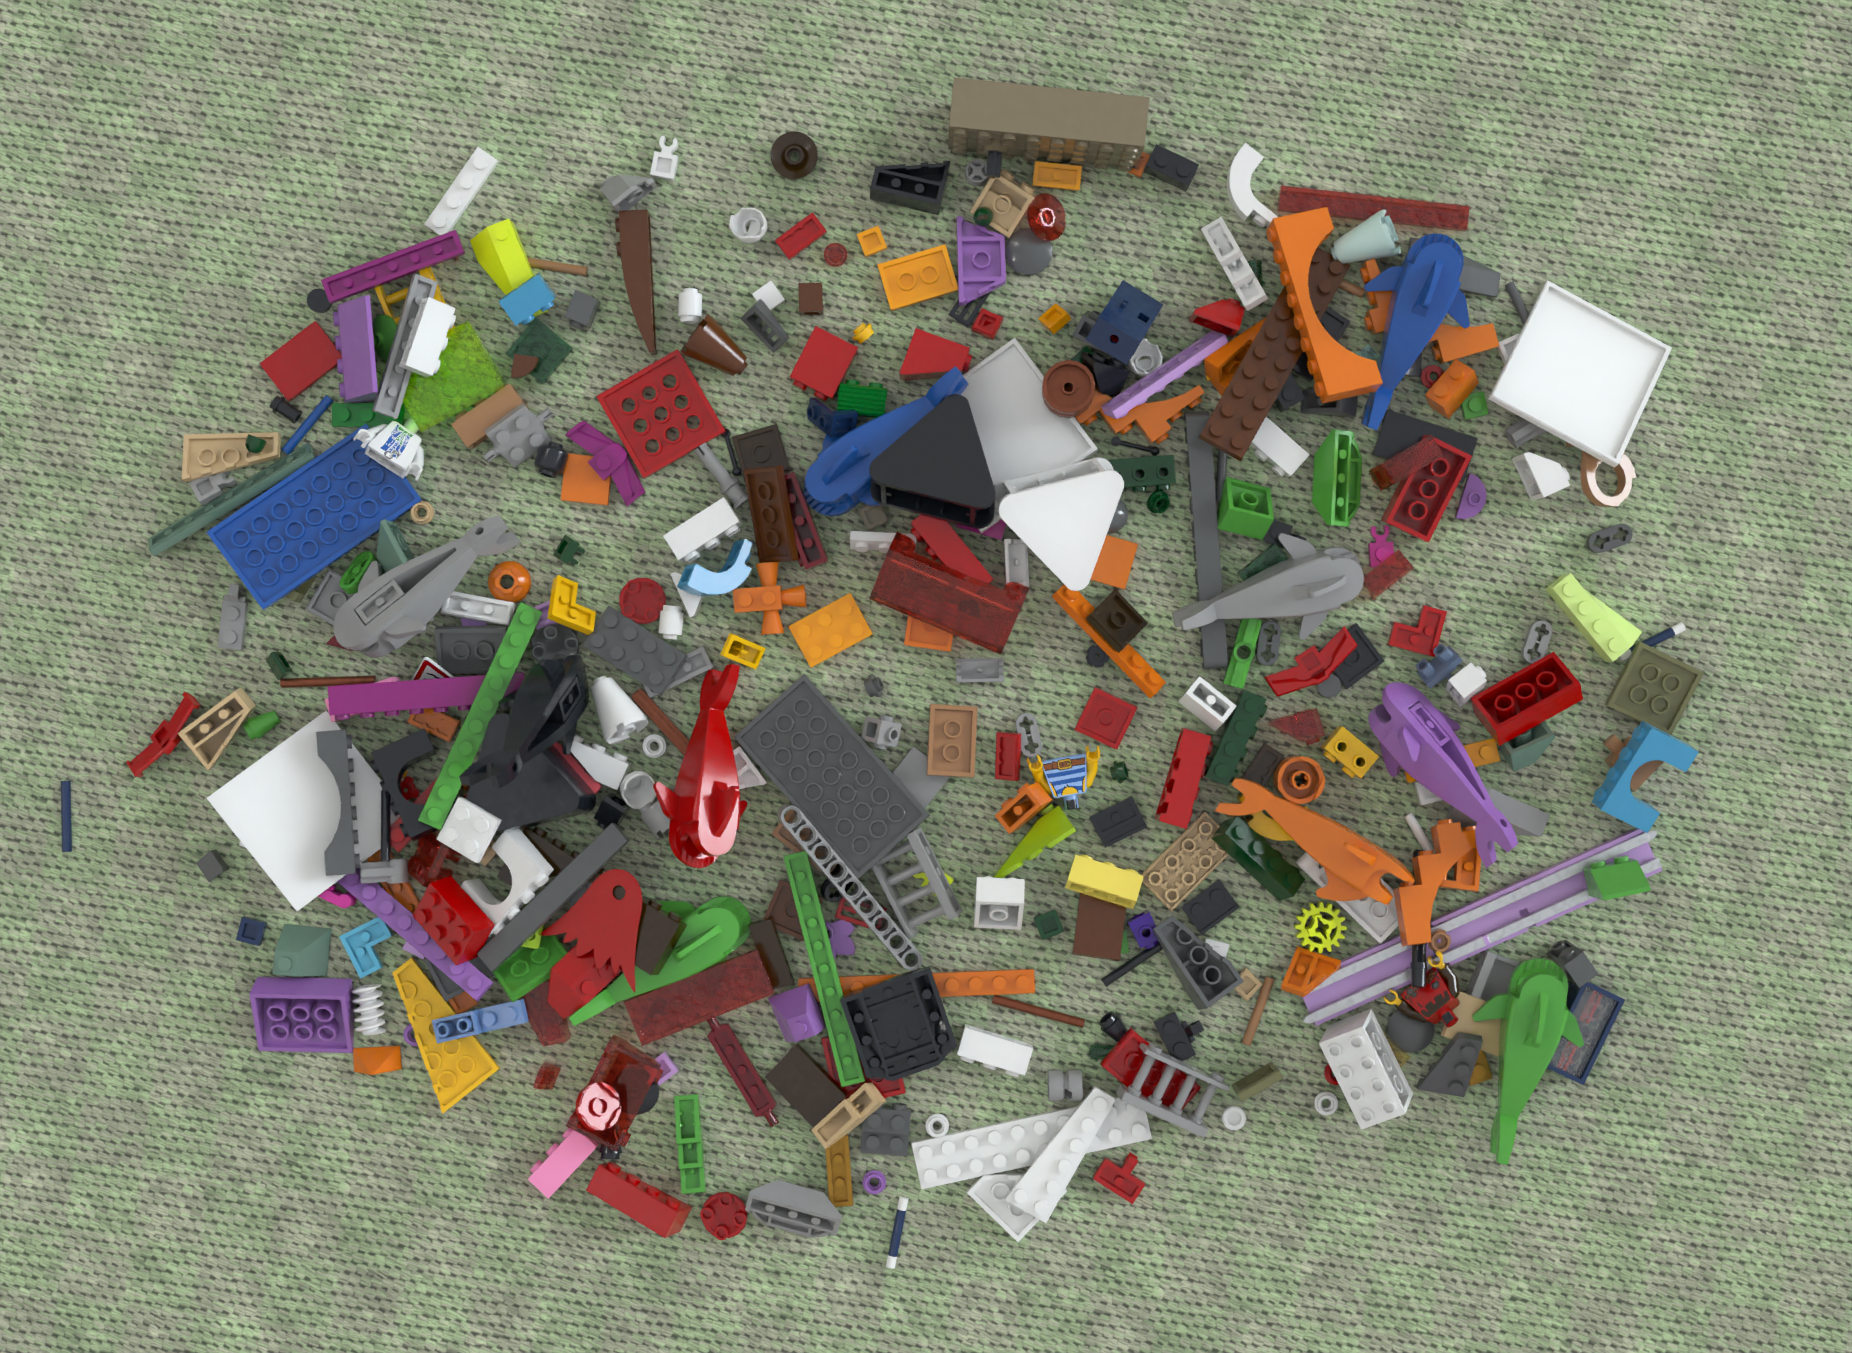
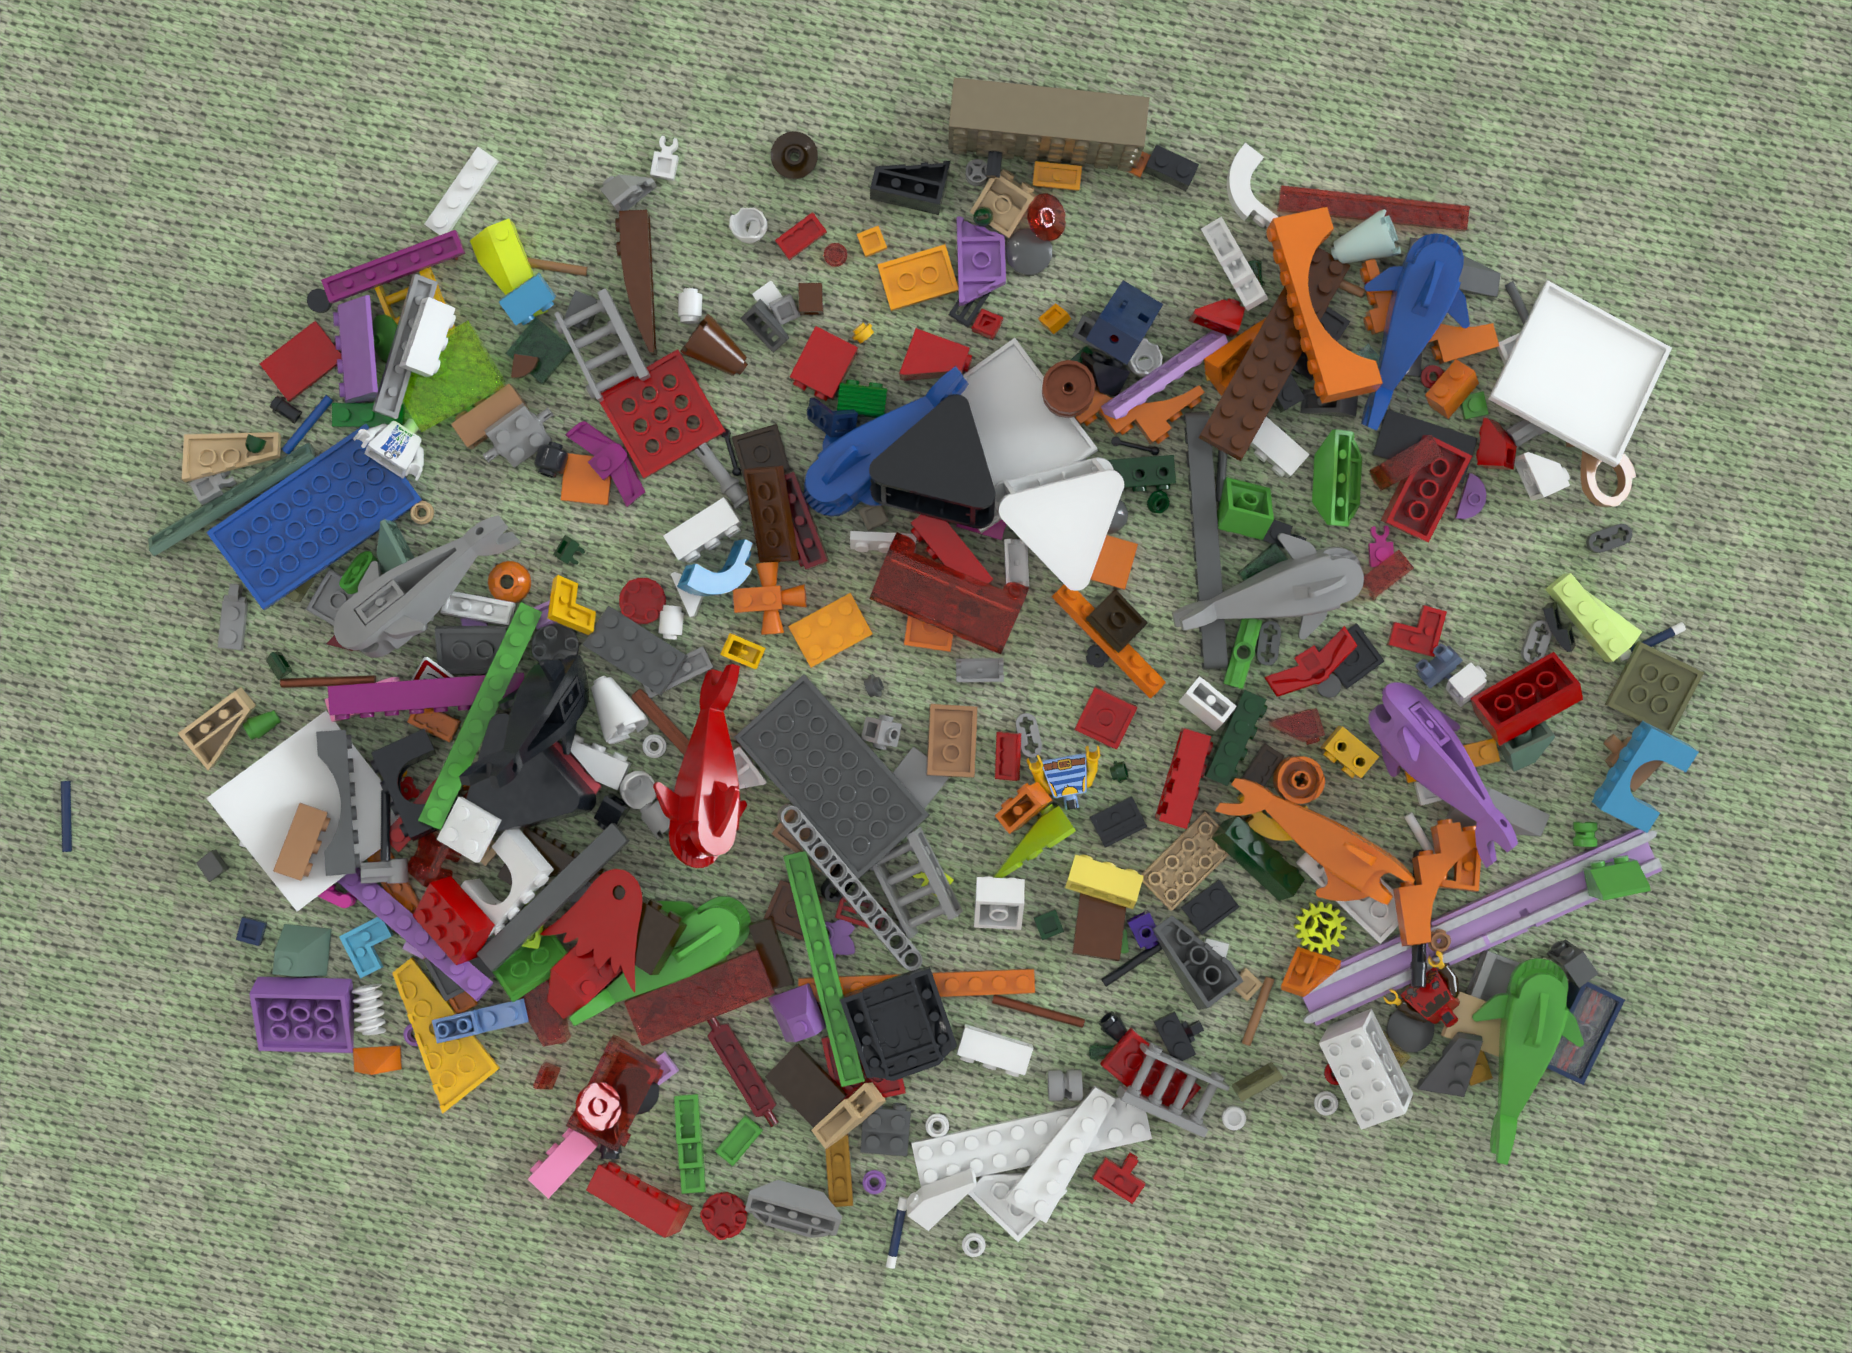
red plate [126,692,201,777] -> none
none -> medium nougat brick [273,803,331,881]
none -> light grey fence [554,288,651,402]
none -> bright green tile [715,1114,763,1166]
none -> light grey tile [769,293,800,325]
none -> white slope [906,1169,977,1231]
none -> white plate [962,1233,986,1257]
none -> red slope [1476,418,1517,470]
none -> black slope [1543,602,1576,652]
none -> bright green wheel [1573,822,1598,847]

